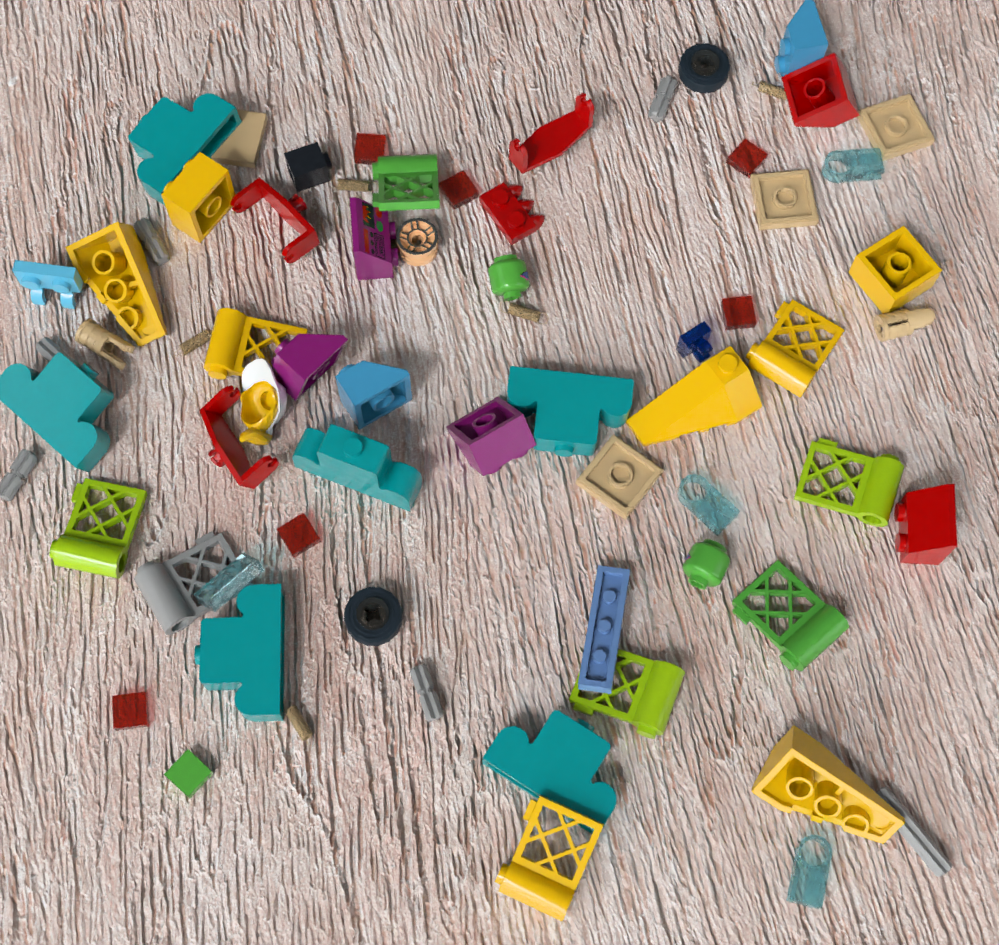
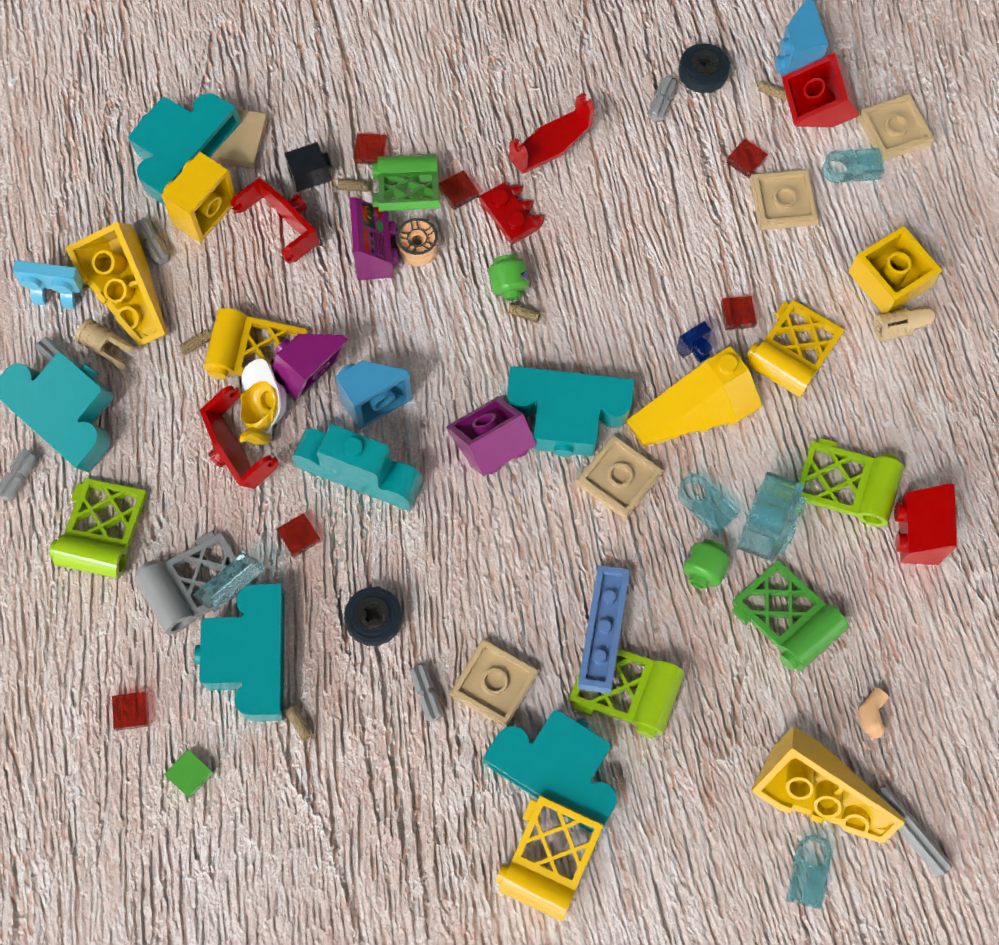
none -> tan tile [449,638,540,728]
none -> clear light blue brick [736,471,806,562]
none -> light nougat arm [858,688,889,739]

